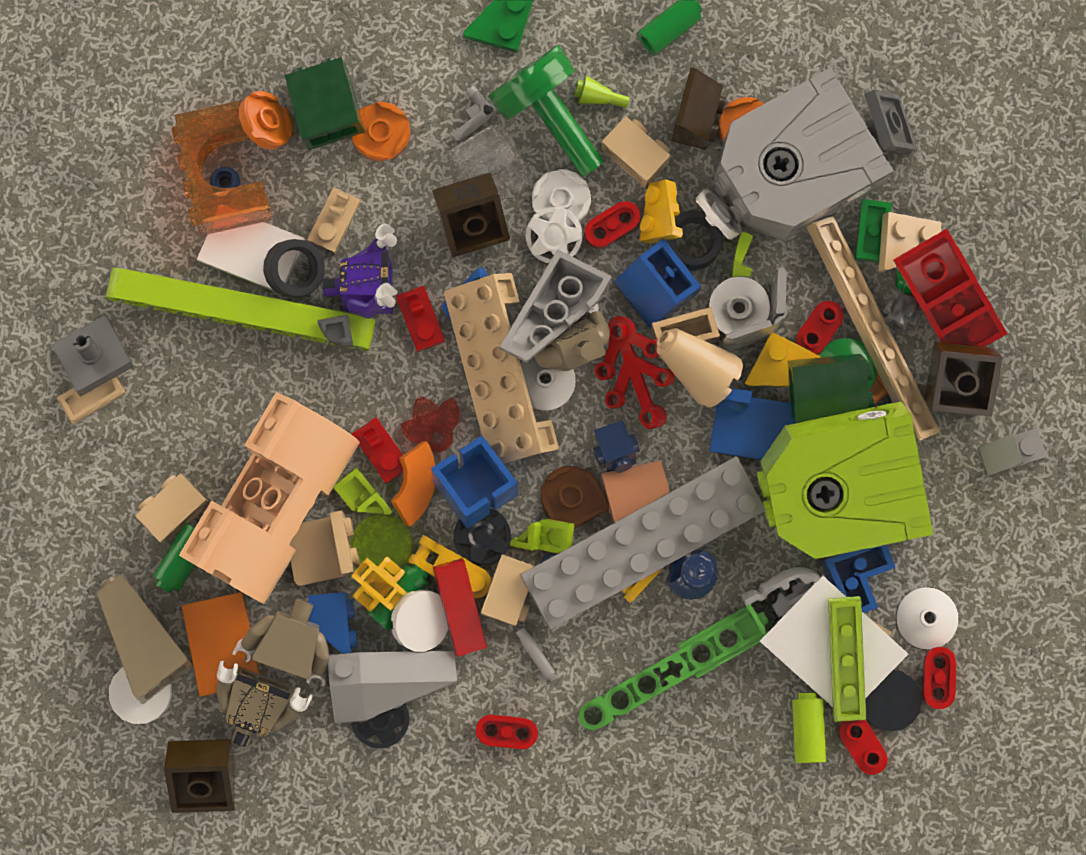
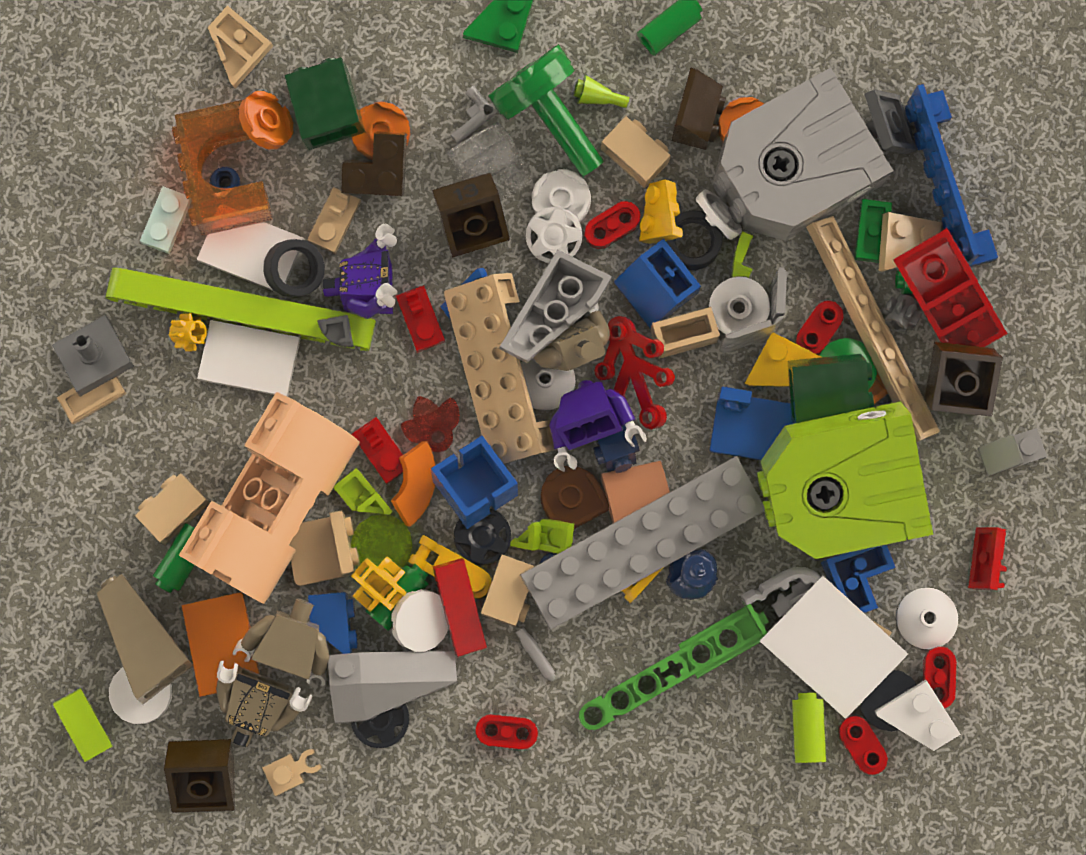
tan cone [657,328,743,408] -> none
lime tile [828,596,866,722] -> none
none -> lime slope [53,688,113,762]
none -> light aqua plate [140,186,192,254]
none -> yellow gear [169,313,207,351]
none -> white tile [197,320,301,397]
none -> tan wing [208,5,273,89]
none -> tan plate [262,749,322,796]
none -> dark brown brick [341,131,407,196]
none -> dark purple torso [550,380,647,472]
none -> white wing [875,680,961,751]
none -> blue bracket [905,84,998,267]
none -> red plate [968,527,1007,590]

